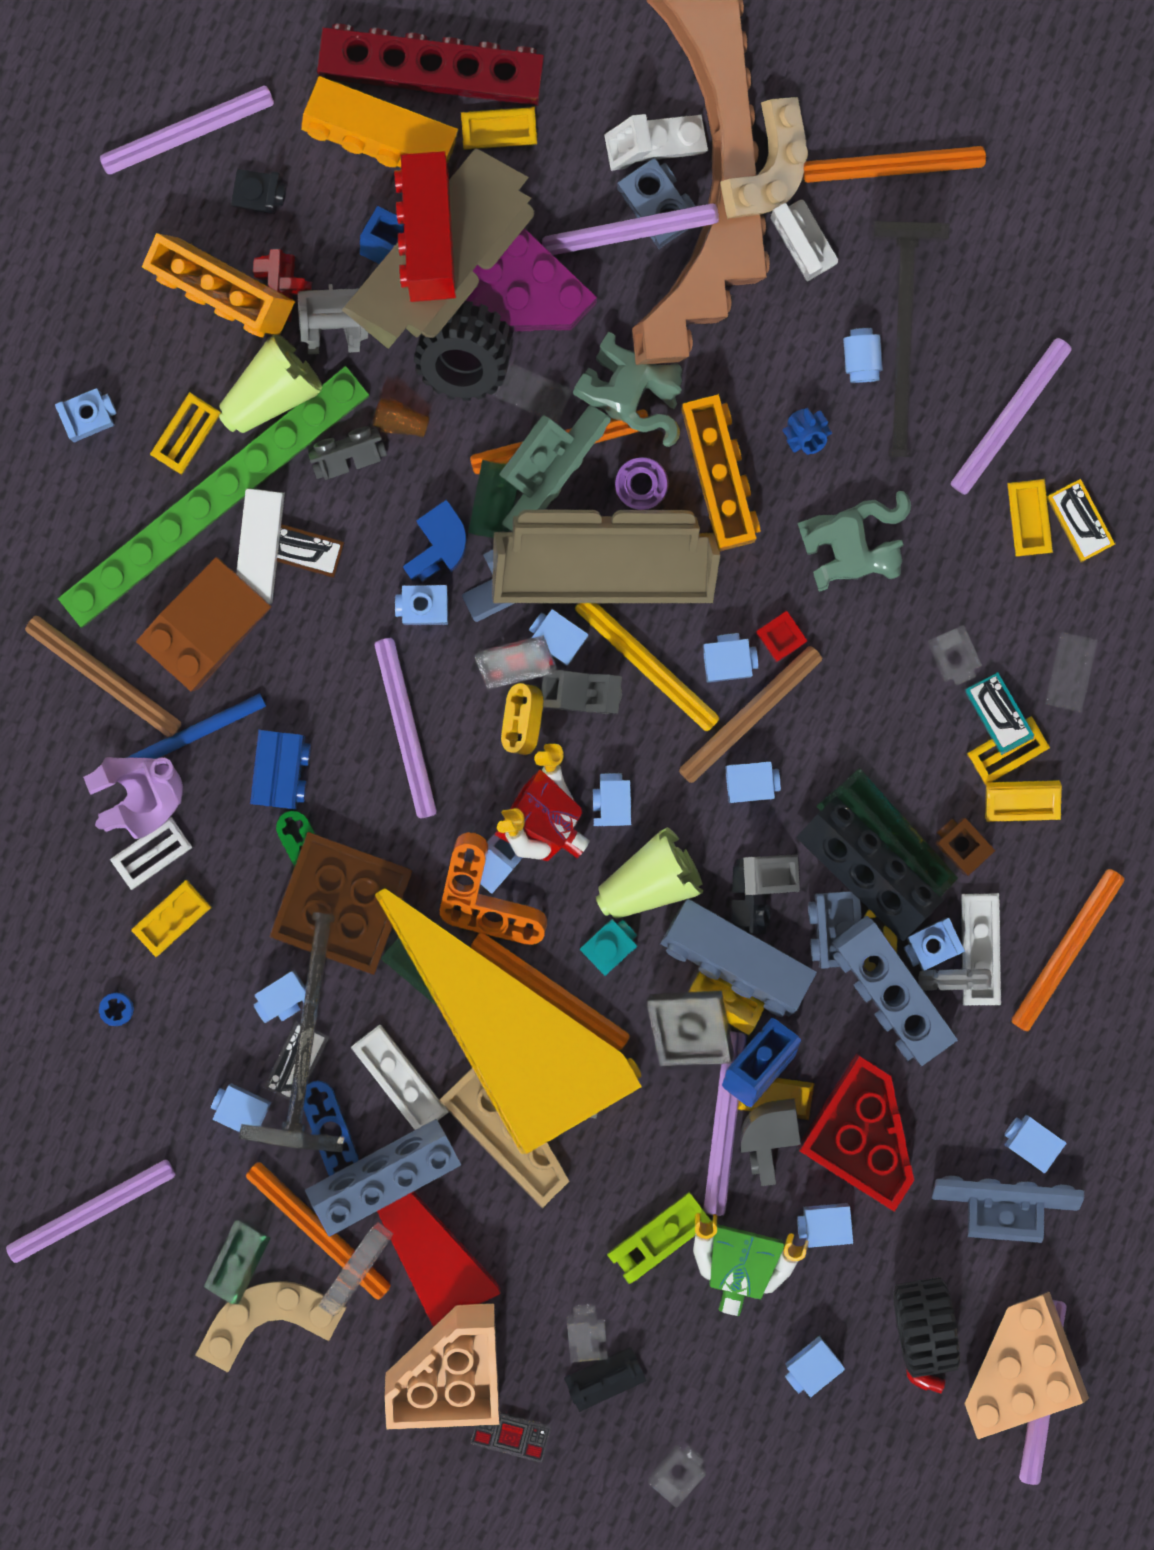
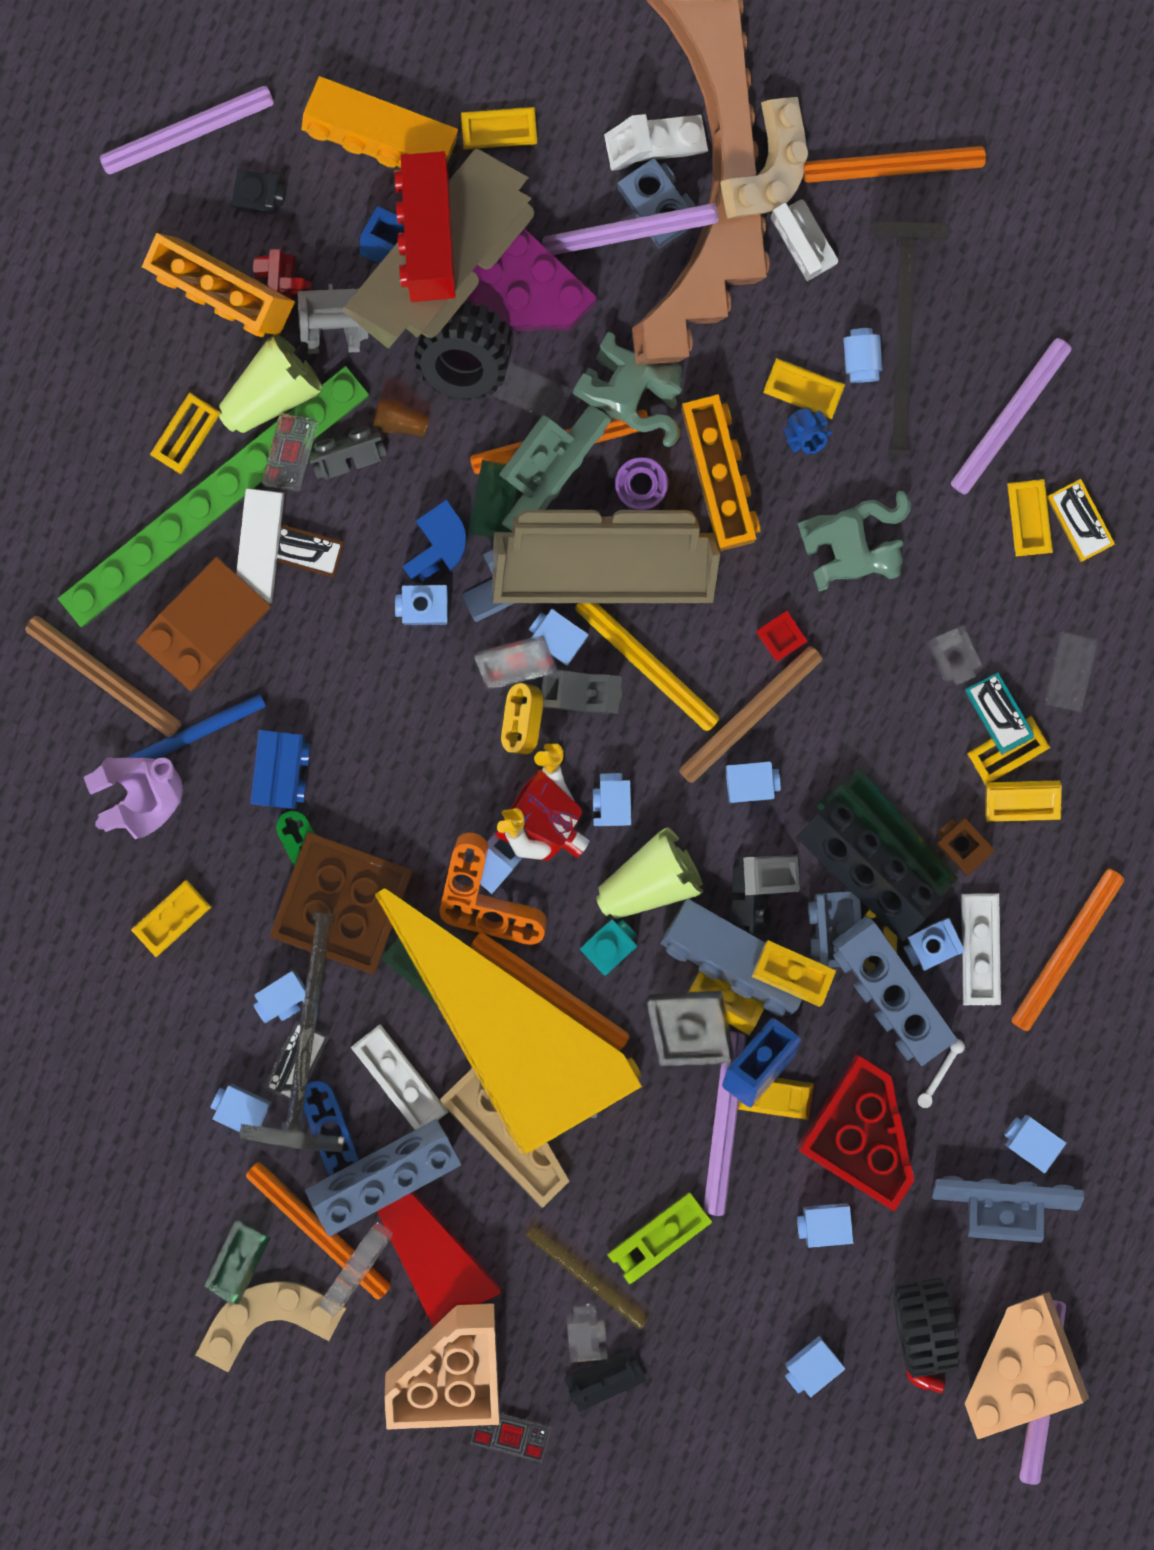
lavender axle [6,1160,175,1263] -> none
light blue brick [55,388,117,442] -> none
blue bush [99,992,134,1026] -> none
white tile [110,817,193,890] -> none
dark red brick [317,24,544,106] -> none
lavender axle [375,638,437,818] -> none
clear brick [648,1445,706,1508] -> none
torso [693,1213,809,1316] -> none
light blue brick [703,633,758,683] -> none
dark grey brick [740,1098,801,1186] -> none
light grey axle [918,969,992,990] -> none
none -> clear tile [262,413,318,492]
none -> clear yellow bar [525,1224,649,1330]
none -> yellow plate [751,940,836,1007]
none -> yellow tile [763,358,845,419]
none -> white hinge [918,1039,965,1108]

